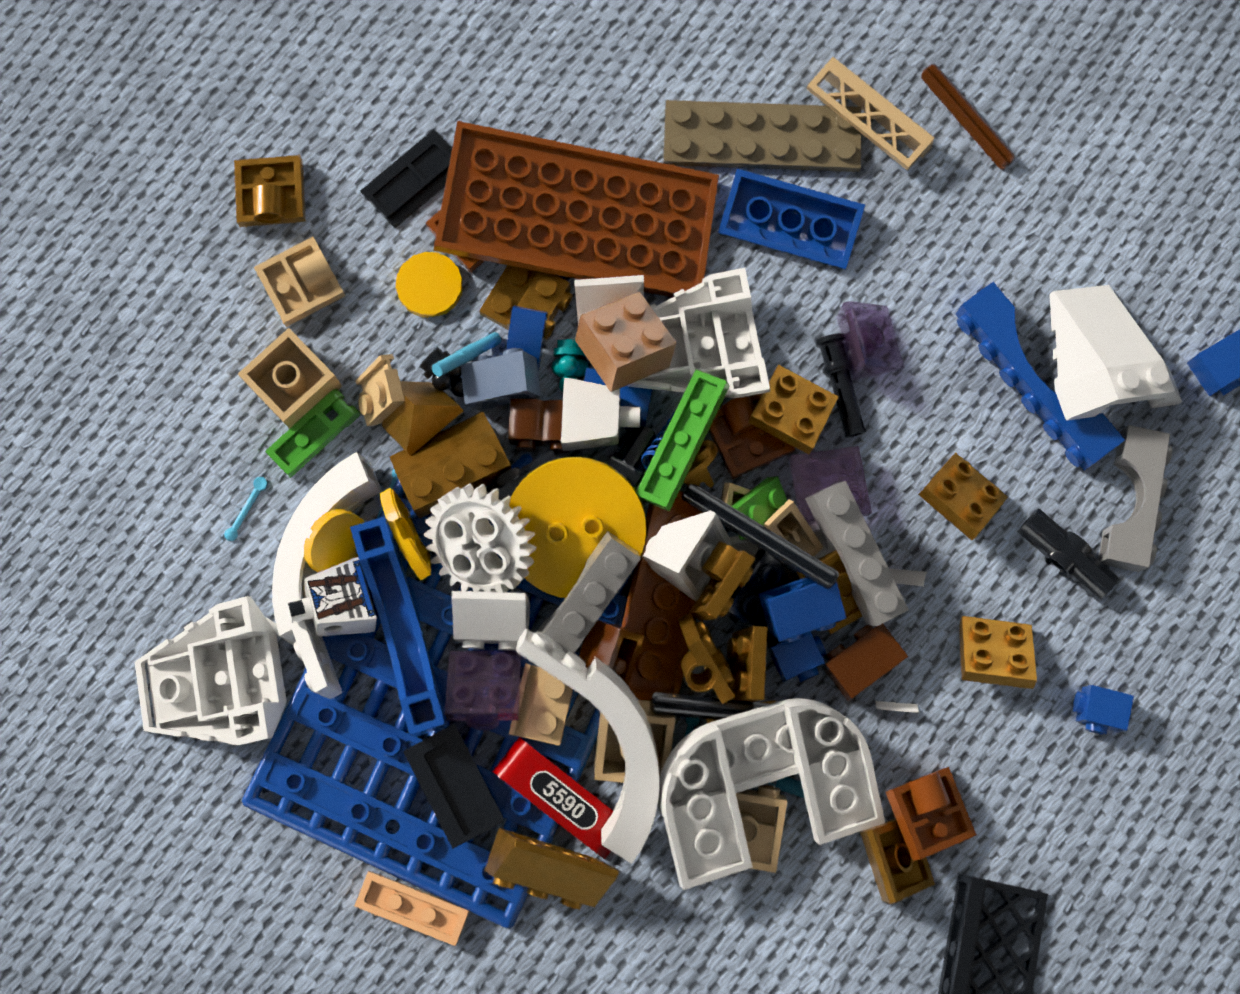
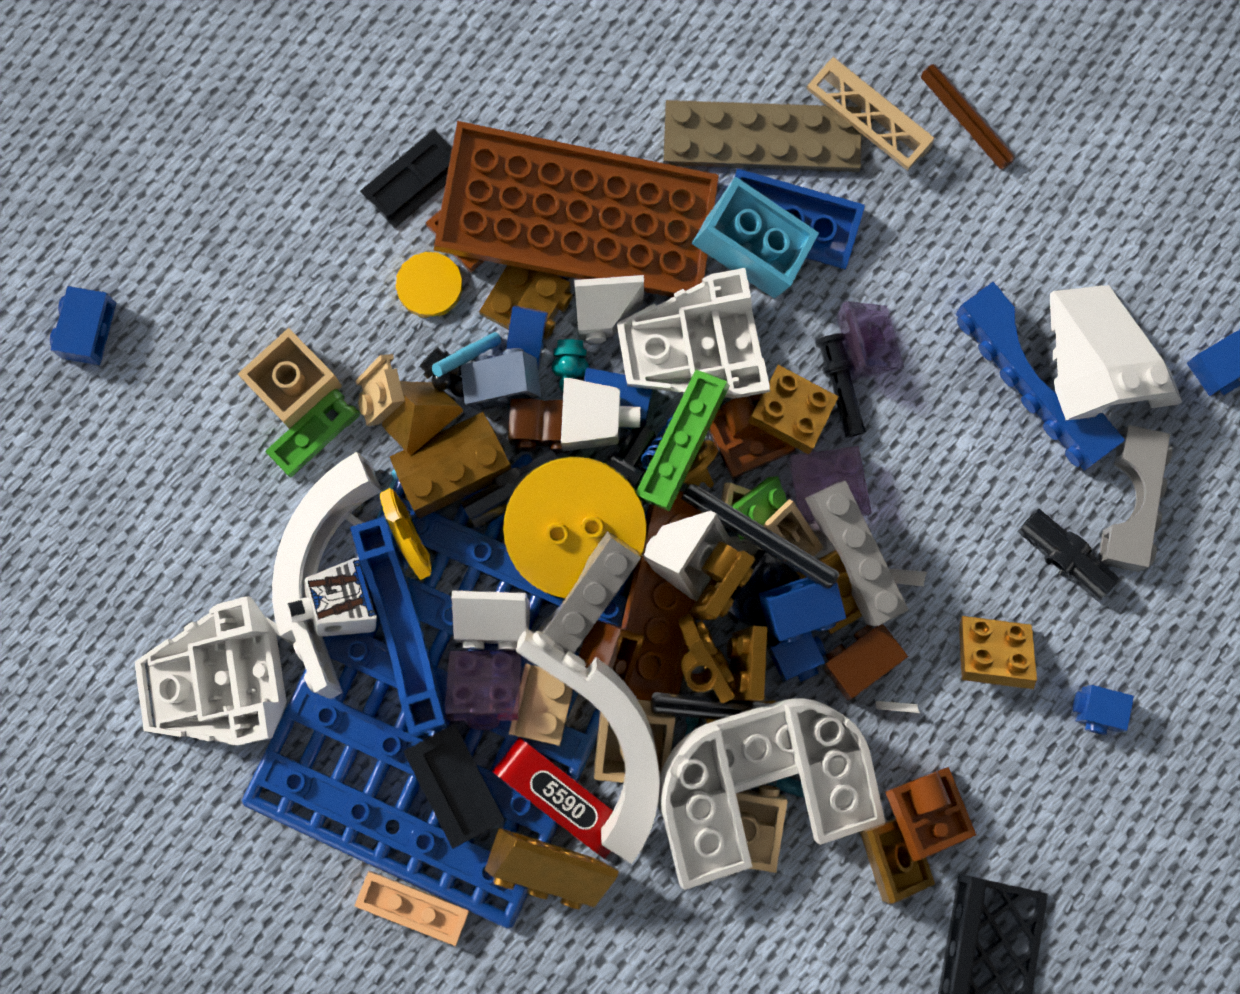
medium azure hinge [224,477,268,541] -> none
pearl gold plate [234,155,306,227] -> none
tan plate [254,237,346,327] -> none
yellow tile [304,509,364,573] -> none
white gear [424,484,536,593] -> none
medium nougat brick [575,292,677,392] -> none
pearl gold plate [918,452,1008,540] -> none
none -> blue brick [50,286,117,365]
none -> medium azure slope [692,177,819,299]

